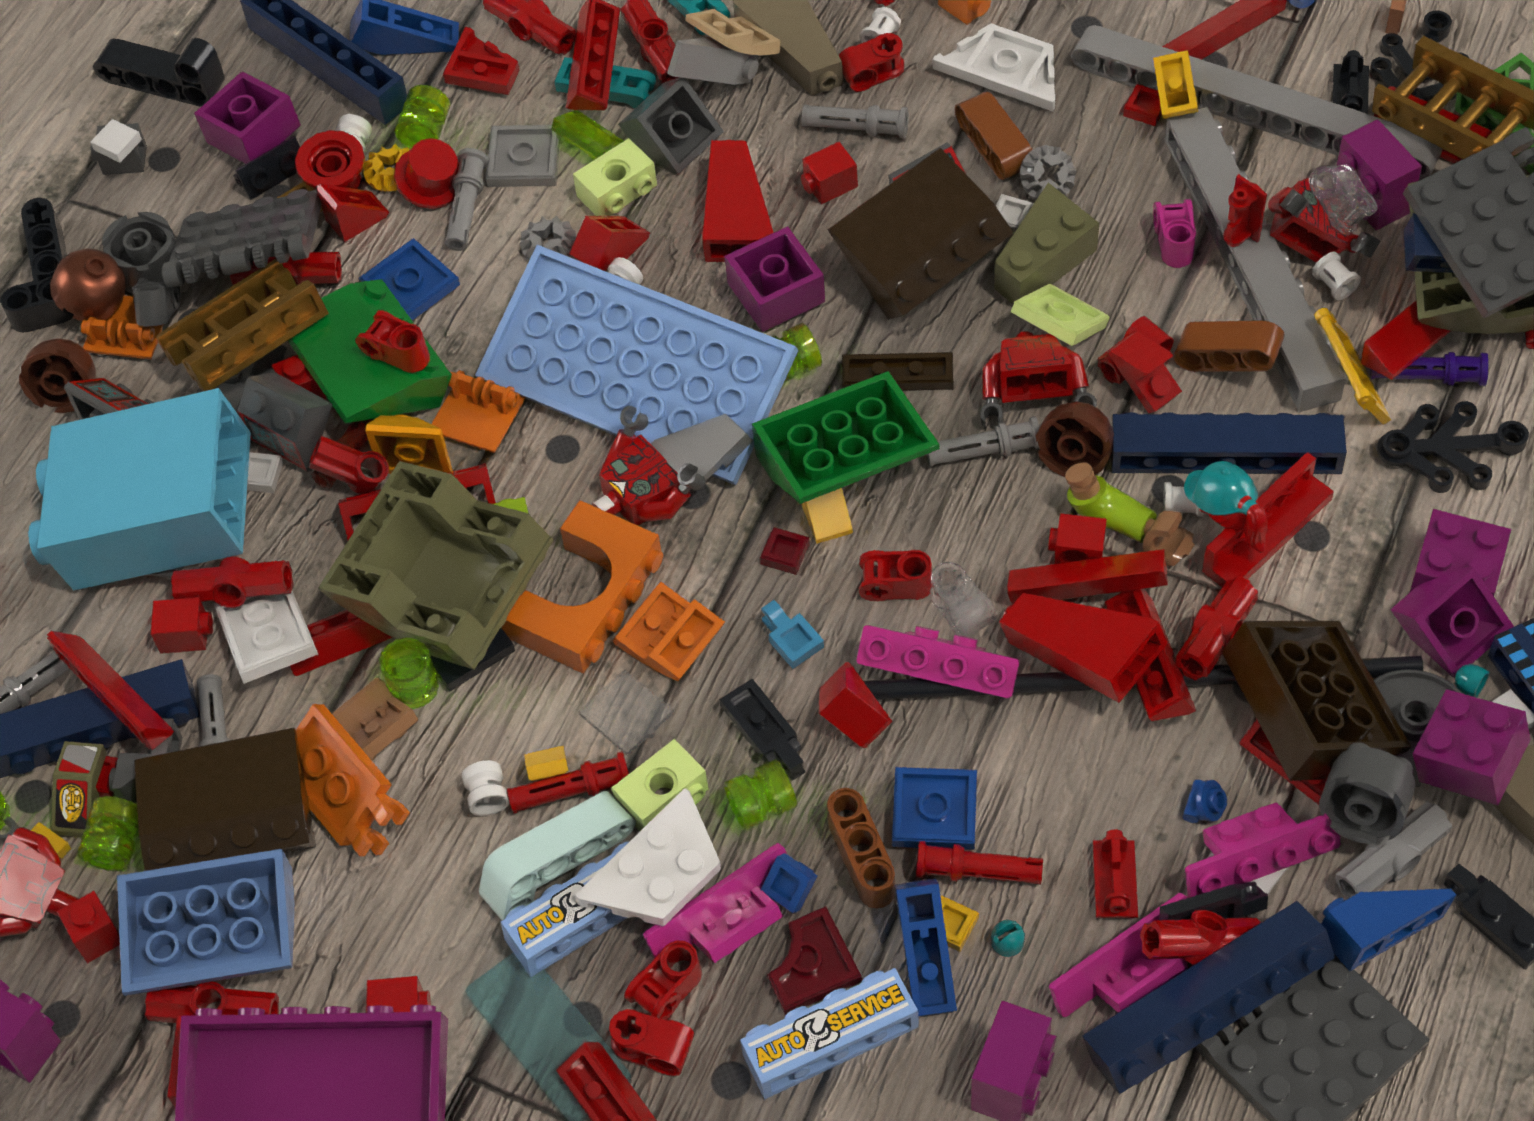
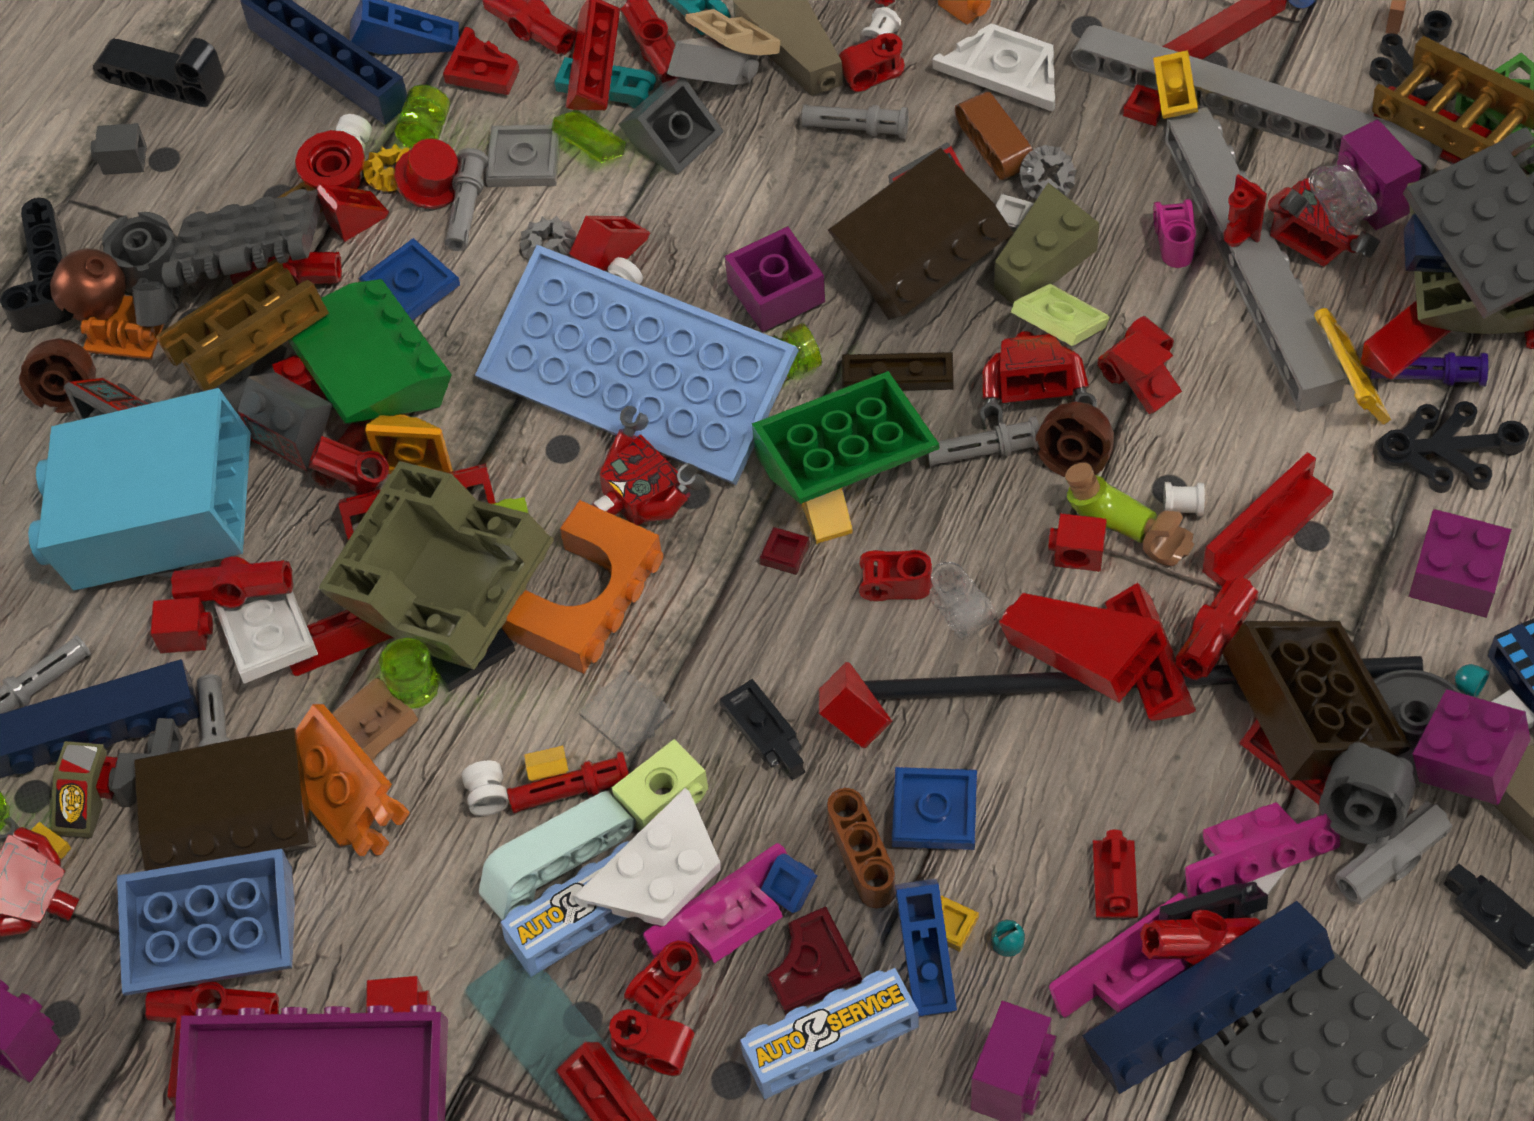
red slope [47,631,174,750] -> none
red brick [57,891,120,964] -> none
clear neon green wheel [78,796,139,871] -> none
white tile [90,119,142,163] -> none
magenta brick [194,71,301,164] -> none
black hinge [233,136,300,200] -> none
white tile [247,452,283,493] -> none
red piece [355,310,430,373] -> none
orange hinge [432,370,526,453] -> none
yellowish green brick [573,138,657,216] -> none
orange slope [613,582,725,682] -> none
light grey slope [651,414,753,482] -> none
red slope [702,140,774,262] -> none
clear neon green wheel [723,759,798,831] -> none
dark azure plate [761,600,824,669] -> none
red brick [801,142,858,205] -> none
dark pink bracket [856,625,1019,698] -> none
red pin [916,841,1043,885] -> none
red slope [1007,549,1168,604] -> none
dark blue brick [1111,412,1347,474] -> none
dark orange beam [1173,321,1285,372] -> none
blue plate [1182,780,1227,823] -> none
teal hair [1184,461,1268,553] -> none
white bush [1312,252,1361,301] -> none
blue slope [1321,889,1456,971] -> none
black hinge [1332,50,1369,114] -> none
magenta slope [1390,566,1514,678] -> none

